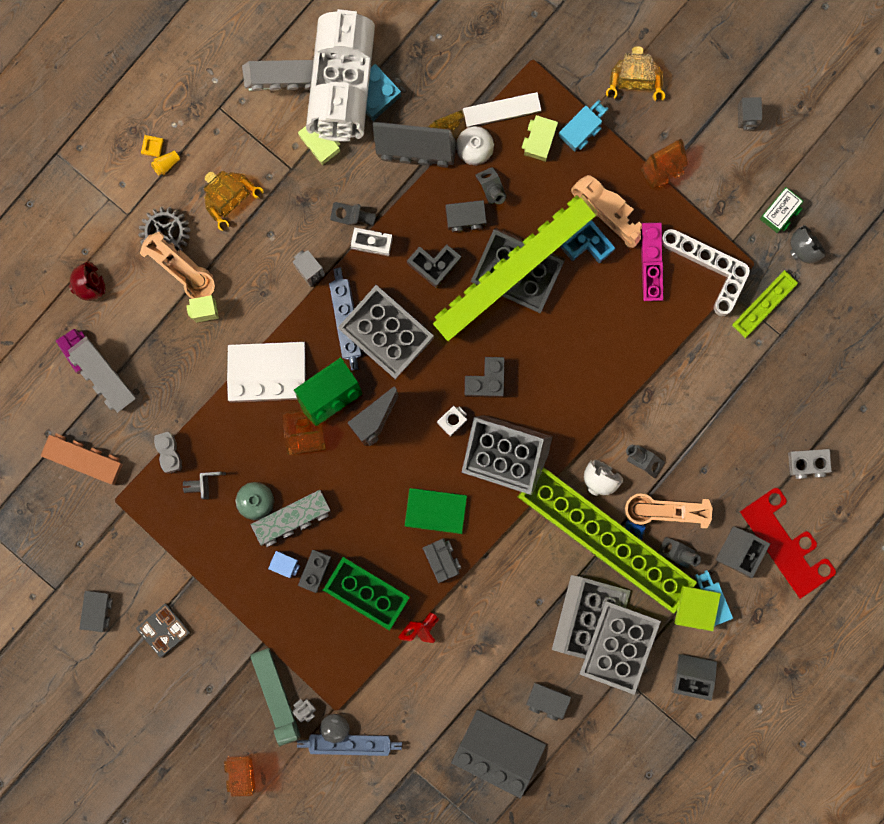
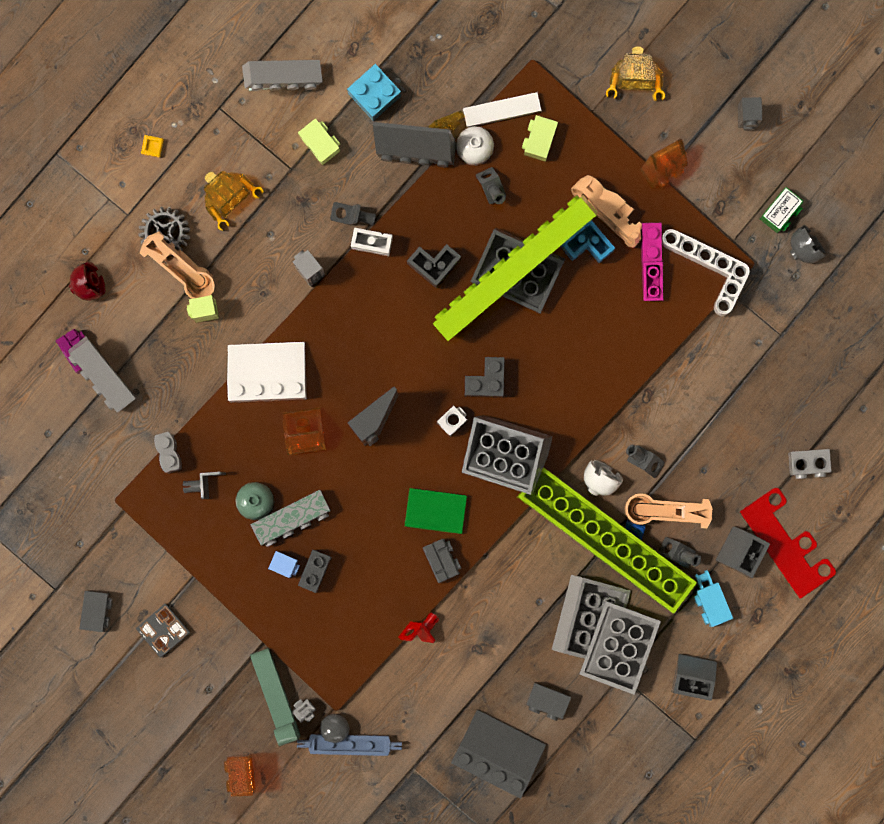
nougat brick [41,433,123,485] -> none
yellow cone [151,151,180,176] -> none
green slope [293,357,363,426] -> none
white cylinder [306,9,375,141] -> none
green brick [323,557,410,631] -> none
sand blue plate [329,268,362,371] -> none
light grey slope [338,285,434,379] -> none
dark grey brick [446,200,486,233] -> none
medium azure brick [558,100,609,152] -> none
lime tile [674,586,721,631] -> none
lime tile [731,270,798,338] -> none

